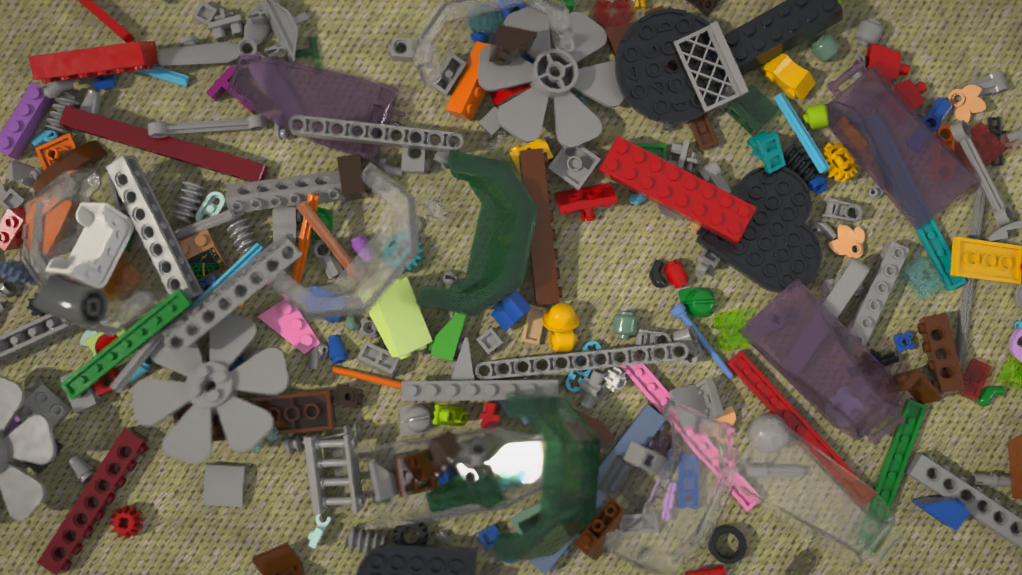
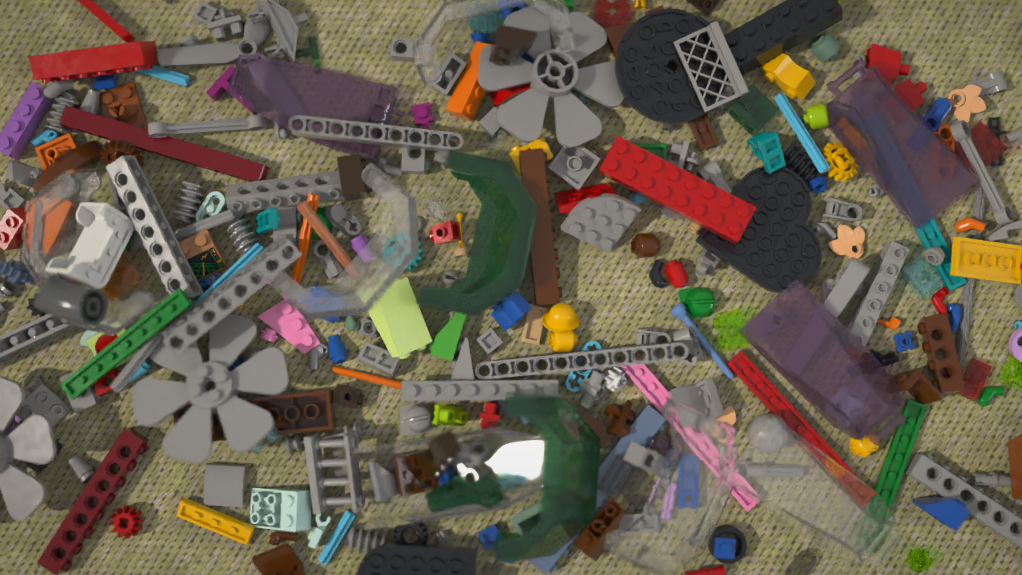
sand green head [612,311,638,339] -> none
light grey head [854,18,883,48] -> none
none -> dark orange plate [100,82,148,130]
none -> reddish brown gear [100,139,144,169]
none -> yellow tile [176,497,255,546]
none -> light aqua slope [250,488,312,532]
none -> teal plate [255,208,280,235]
none -> bright pink plate [260,328,278,343]
none -> reddish brown arm [269,530,298,546]
none -> medium azure axle [318,510,356,565]
none -> light grey piece [325,204,361,236]
none -> magenta plate [411,102,434,130]
none -> red brick [429,220,461,245]
none -> hinge [453,212,469,258]
none -> light grey plate [560,194,641,253]
none -> reddish brown hips [604,400,637,438]
none -> reddish brown head [631,233,661,258]
none -> blue plate [713,537,736,559]
none -> yellow head [849,429,880,458]
none -> orange hand [876,317,901,330]
none -> clear neon green gear [906,548,933,573]
none -> light grey plate [925,247,945,265]
none -> red arm [931,286,949,314]
none -> blue arm [947,303,962,332]
none -> orange arm [955,217,986,233]

